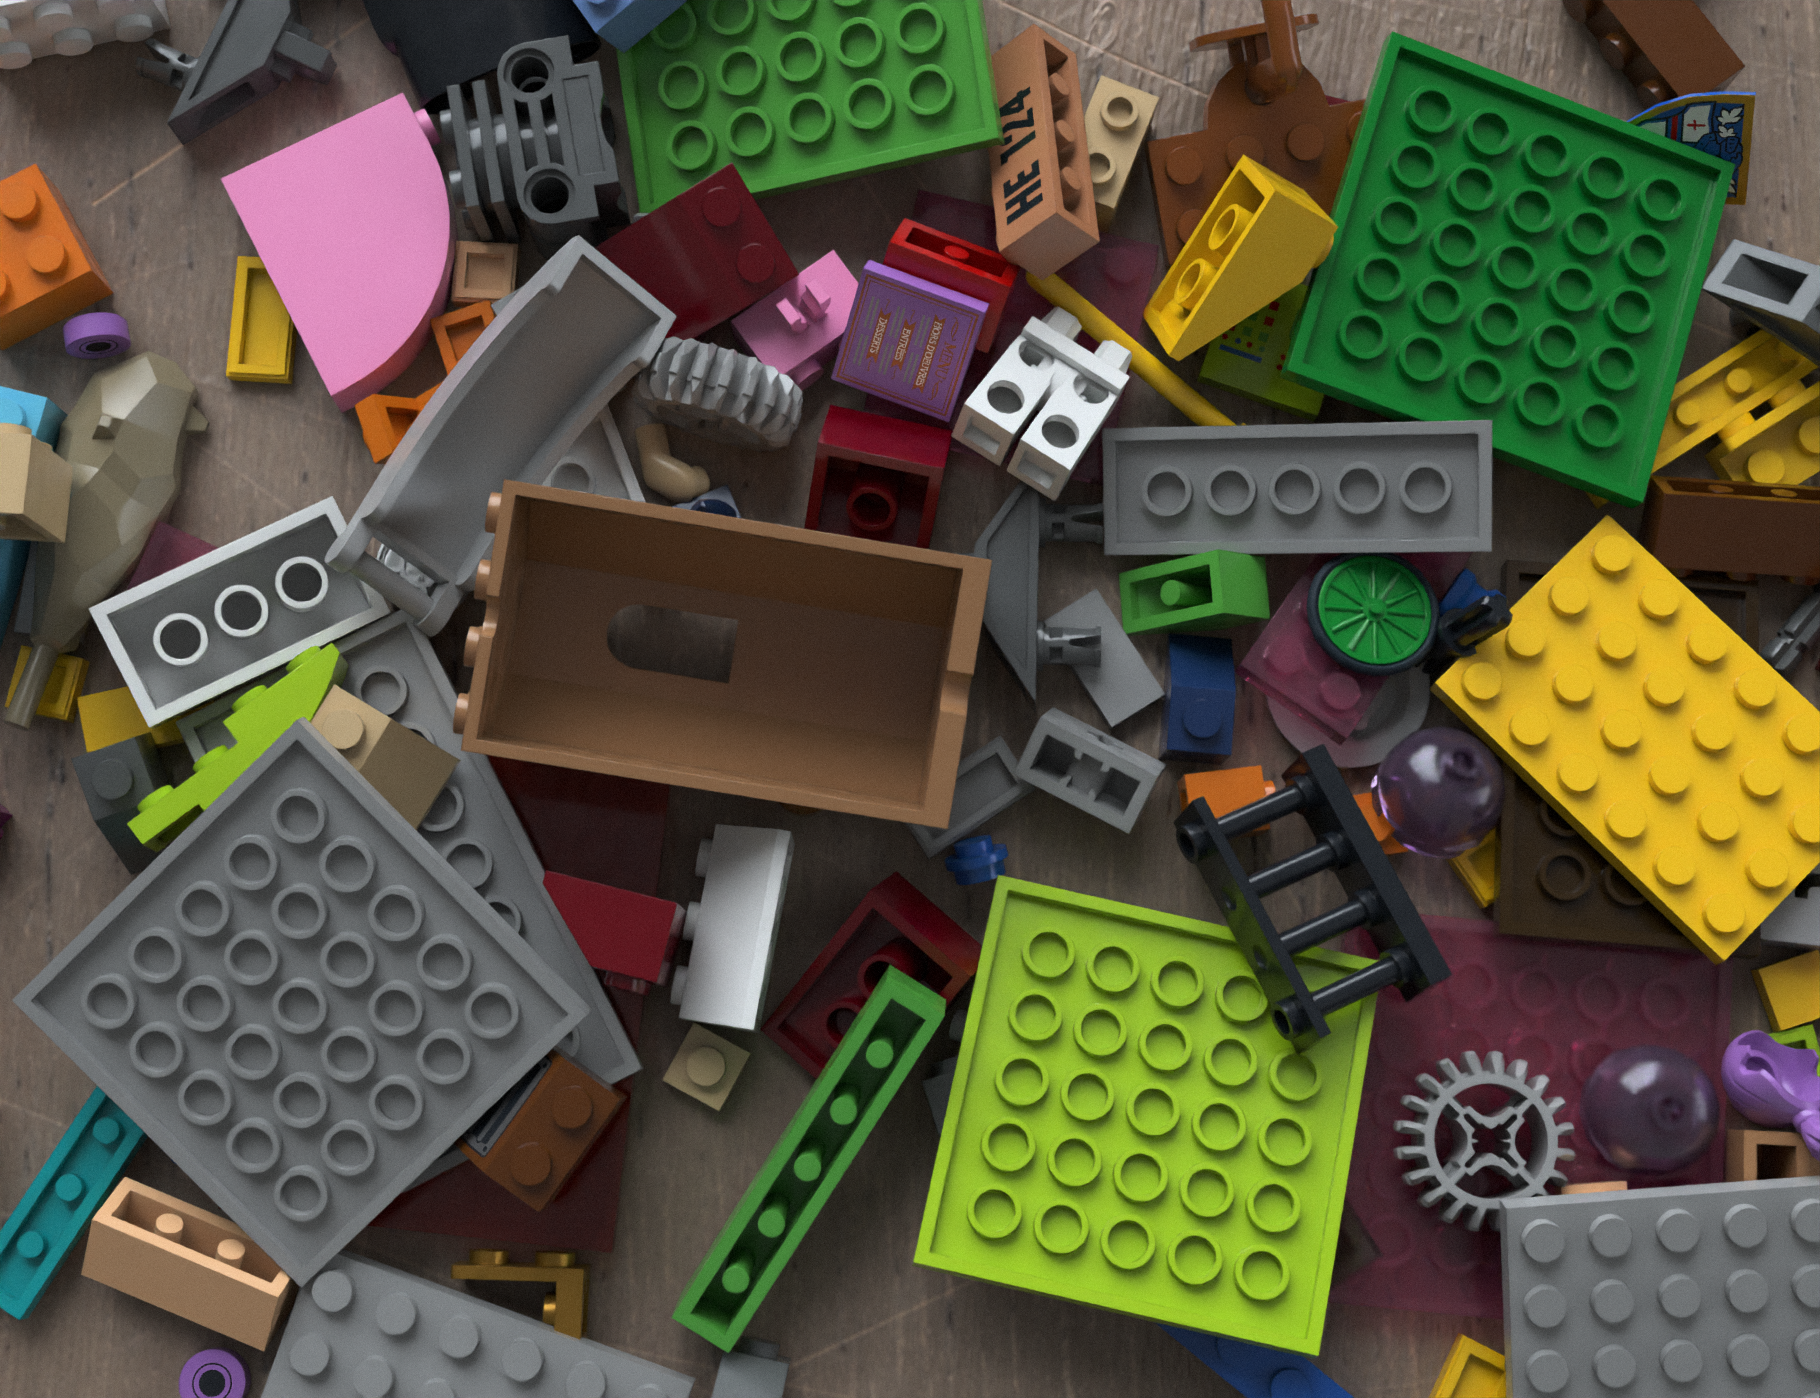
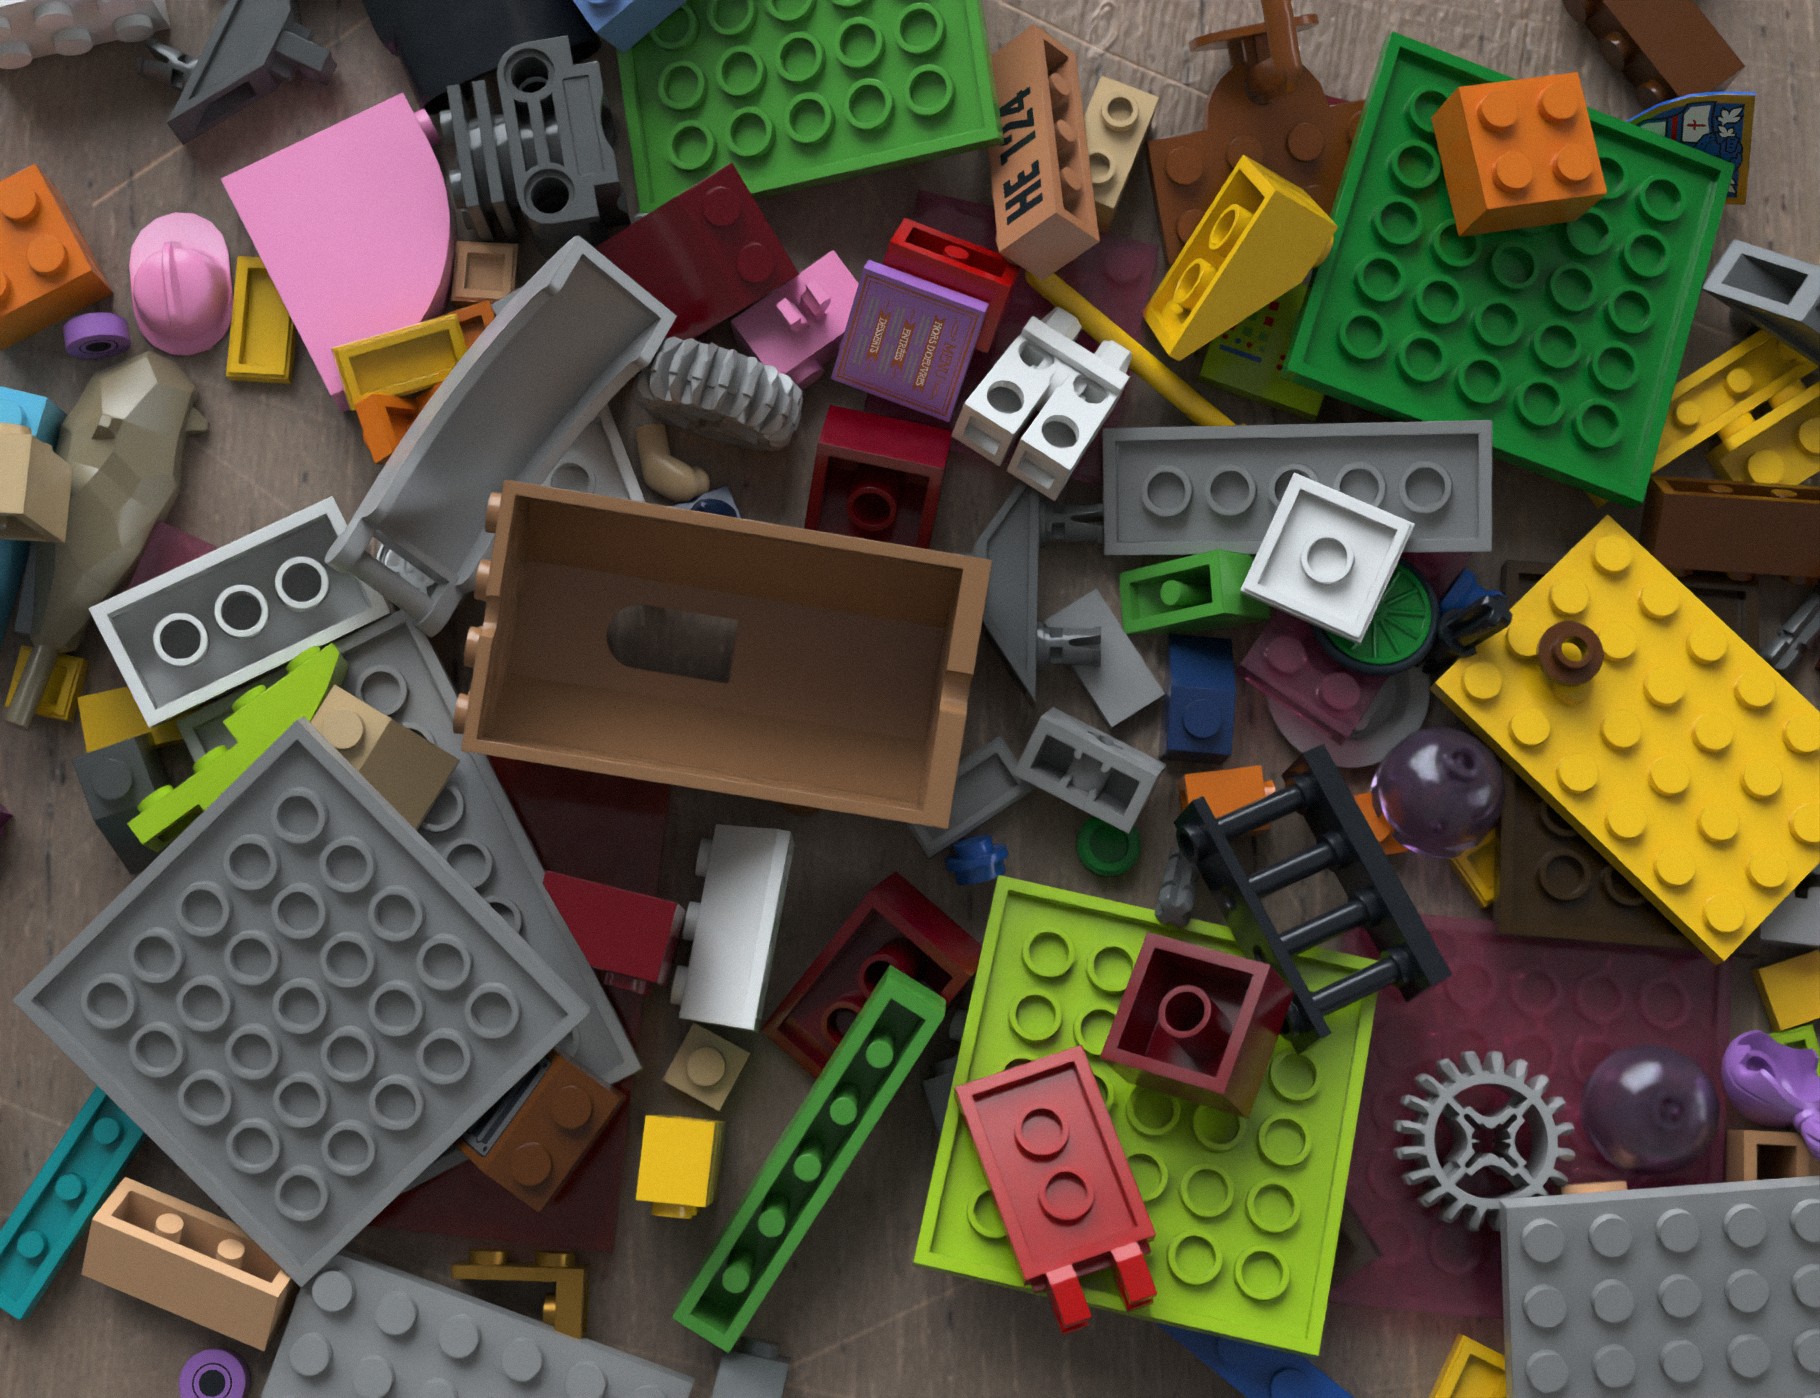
none -> bright pink piece [129,212,234,356]
none -> yellow tile [331,313,468,411]
none -> yellow brick [636,1114,726,1219]
none -> tile [954,1045,1158,1336]
none -> green tile [1076,816,1141,878]
none -> dark red brick [1100,932,1294,1119]
none -> dark grey axle [1155,845,1200,929]
none -> white tile [1240,472,1415,645]
none -> orange brick [1431,72,1607,237]
none -> reddish brown plate [1536,621,1604,687]

